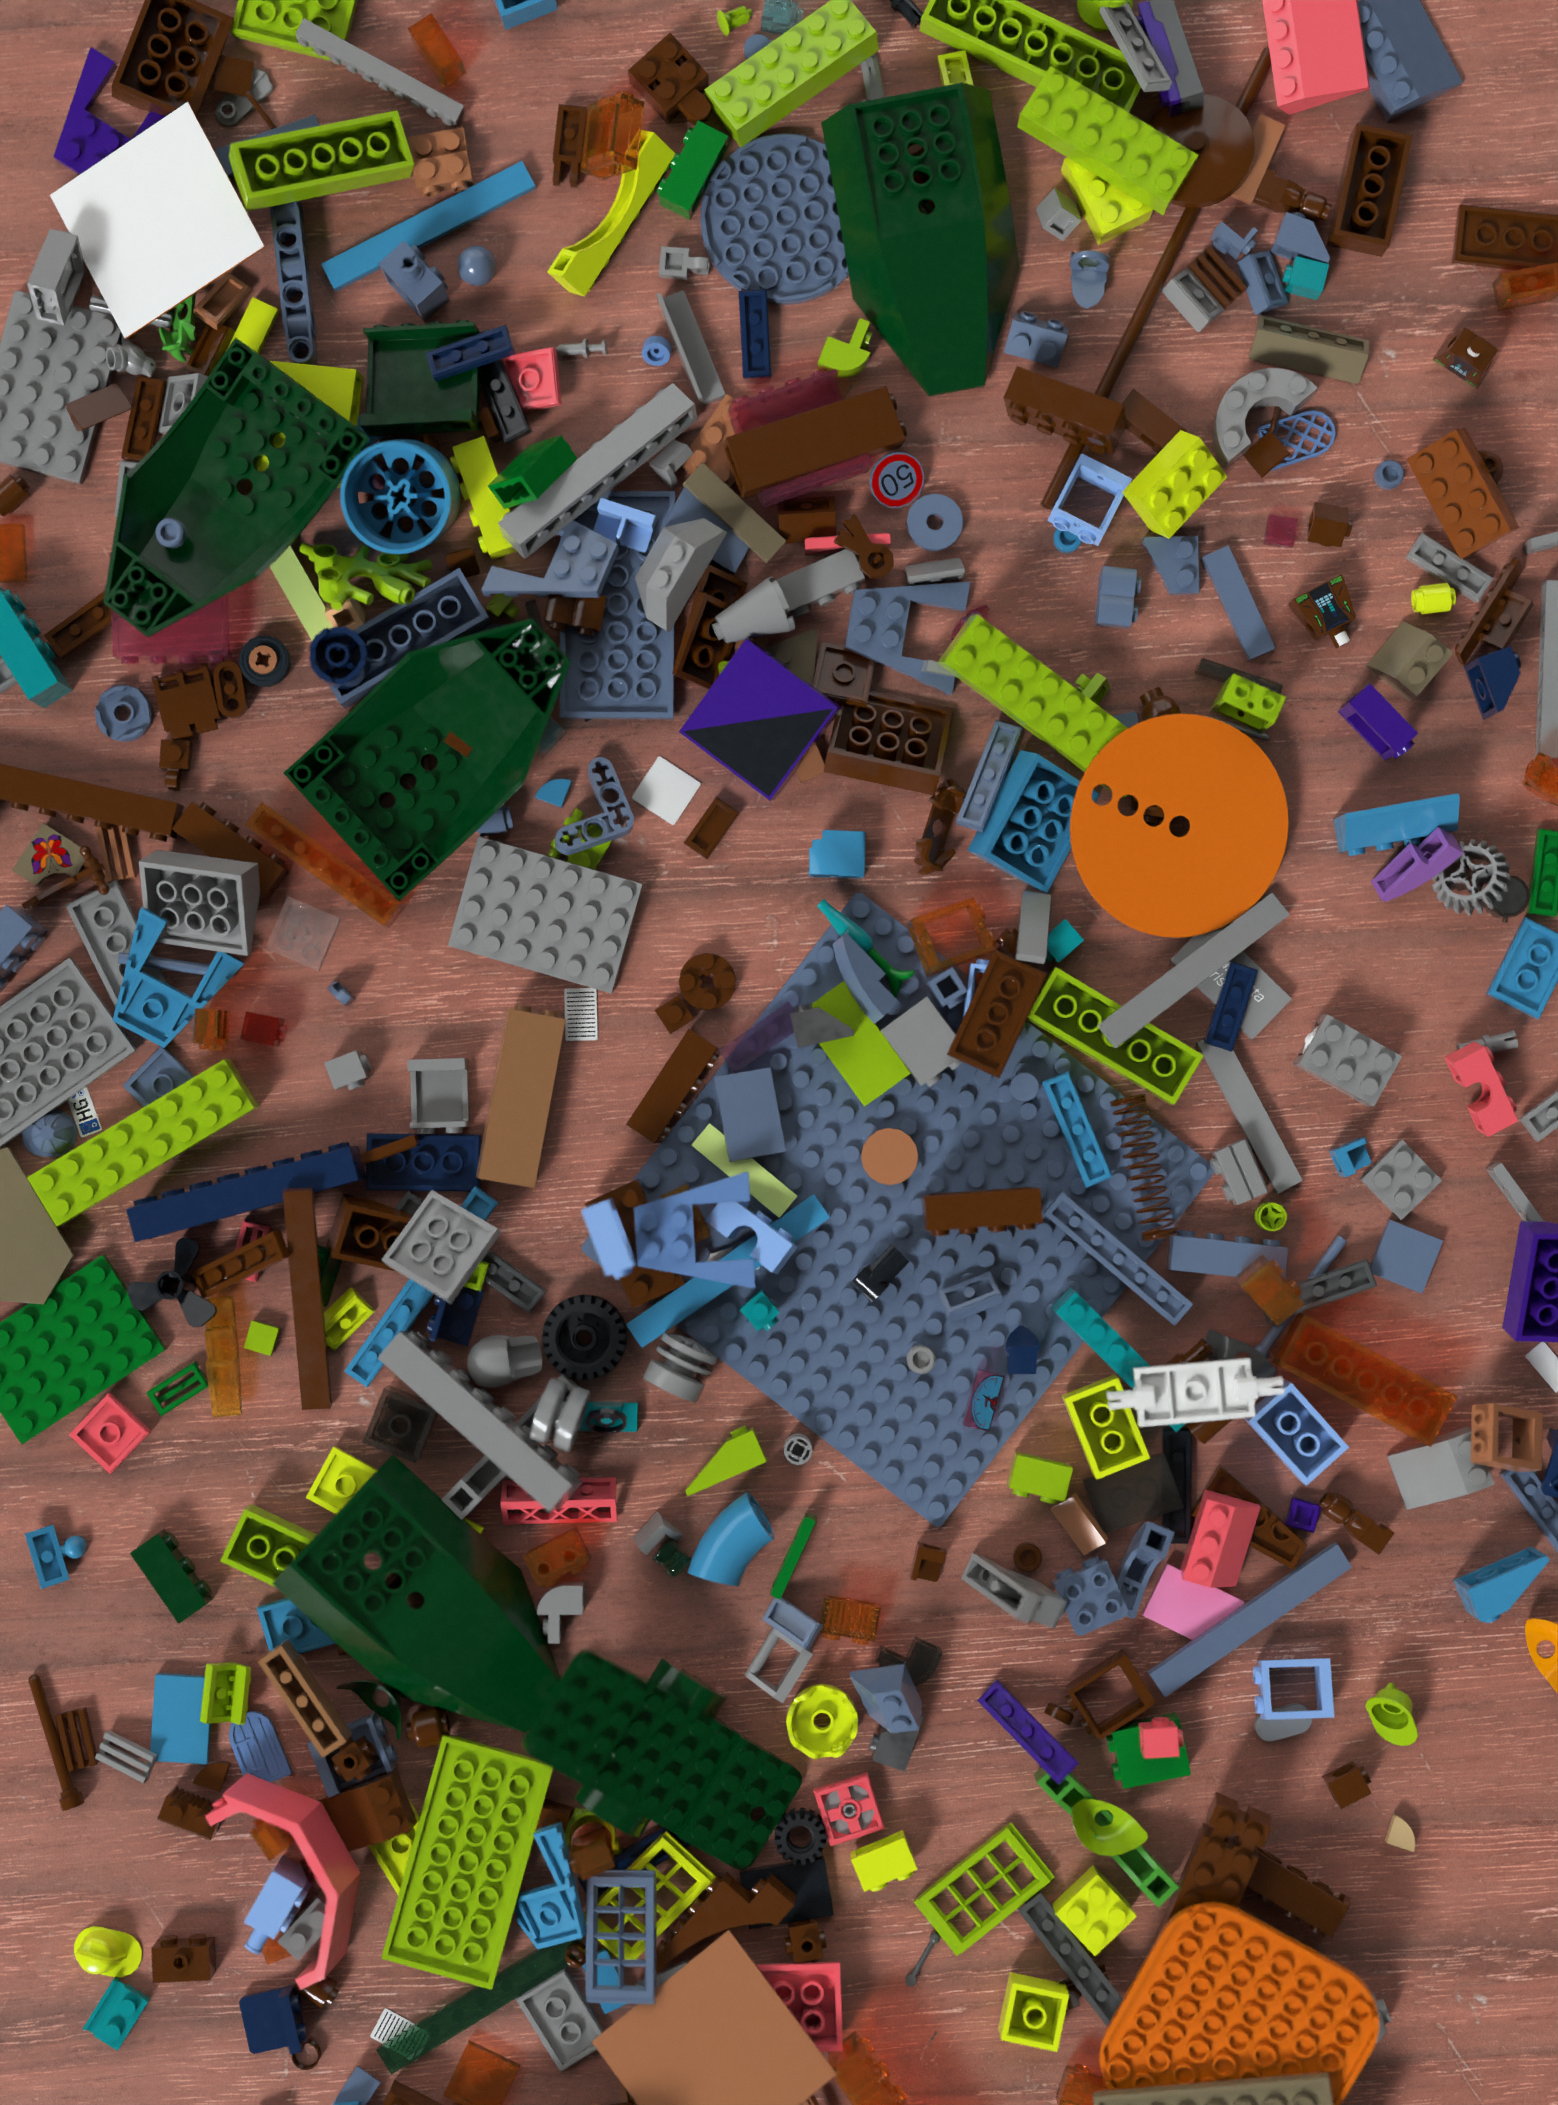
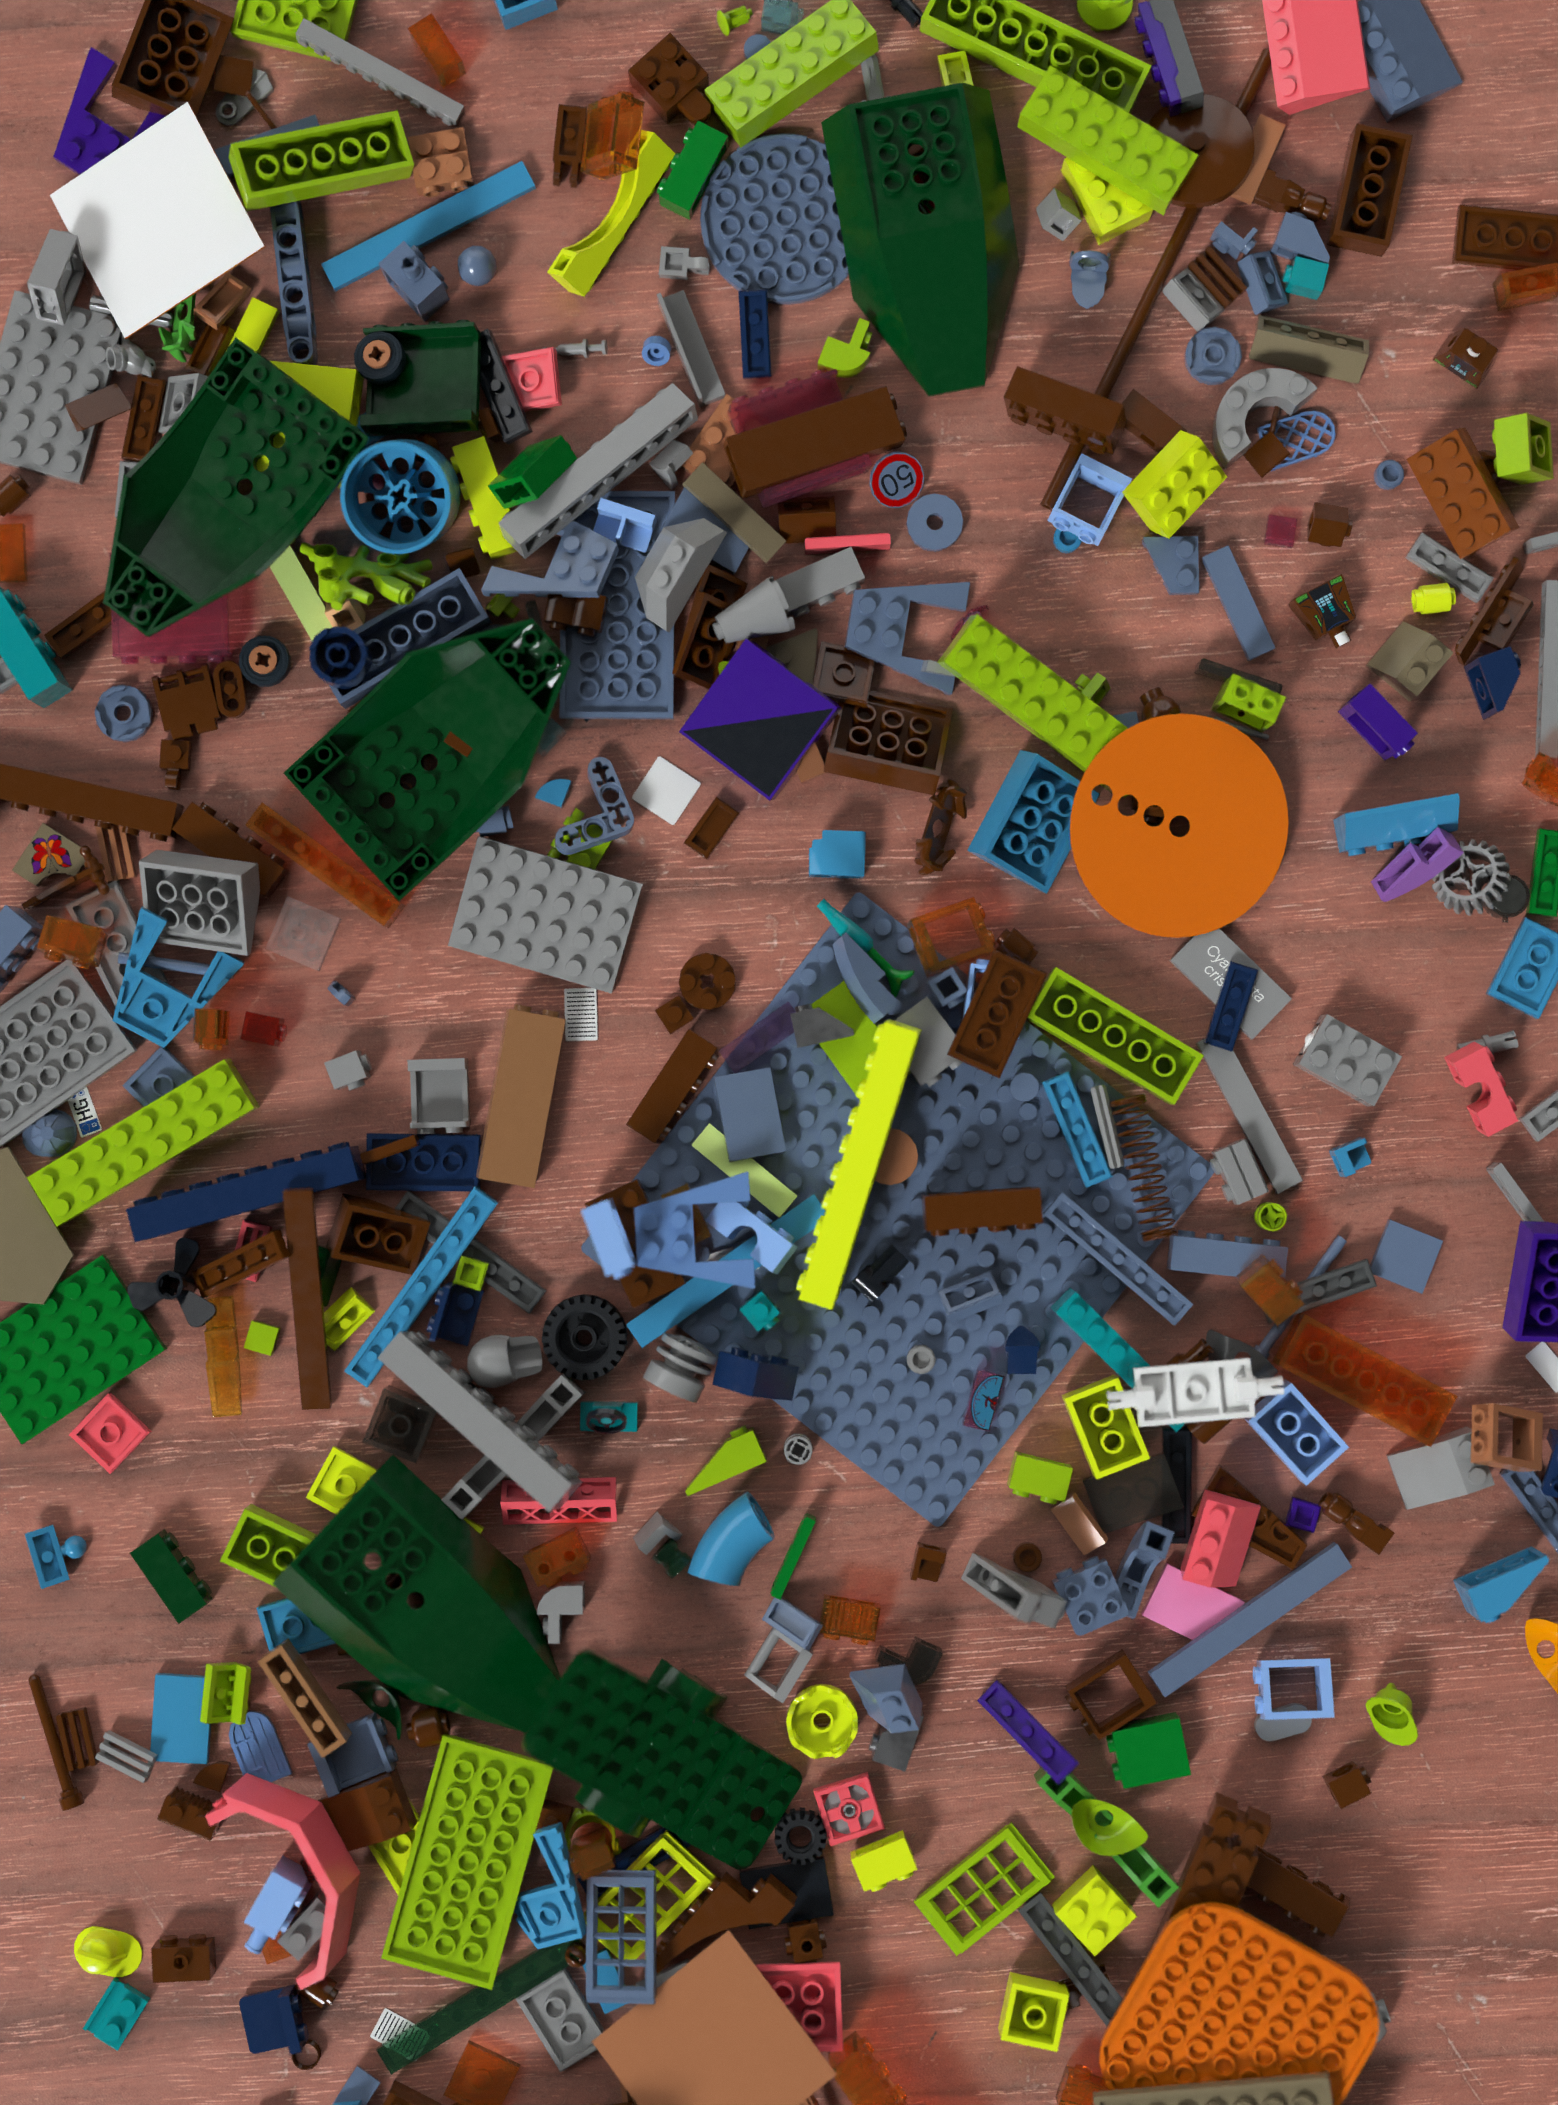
green tile [146,1361,211,1416] -> none
sand blue tile [156,518,187,548] -> none
clear orange brick [249,1818,295,1861] -> none
reddish brown brick [331,1735,380,1782] -> none
light grey plate [382,1190,501,1304] -> none
dark blue tile [426,324,516,382] -> none
light grey wheel [530,1378,591,1452] -> none
reddish brown piece [833,514,894,578] -> none
light grey slope [905,558,965,586] -> none
dark grey hinge [905,1932,941,1986] -> none
sand blue tile [956,720,1023,833] -> none
sand blue bracket [1003,311,1069,368] -> none
light grey tile [1016,890,1051,964] -> none
reddish brown tile [1044,1703,1074,1726] -> none
teal brick [1045,919,1084,964] -> none
sand blue brick [1094,566,1141,629] -> none
light grey tile [1098,893,1290,1048] -> none
light grey tile [1100,3,1172,92] -> none
coral brick [1139,1717,1183,1759] -> none
light grey plate [1360,1139,1442,1220] -> none
tan tile [1384,1813,1415,1852] -> none
none -> clear orange brick [37,915,108,969]
none -> black wheel [354,331,406,384]
none -> dark blue brick [712,1347,799,1401]
none -> neon yellow brick [796,1019,922,1310]
none -> light grey axle [1091,1085,1124,1169]
none -> sand blue tile [1184,327,1242,385]
none -> lime brick [1492,413,1554,485]

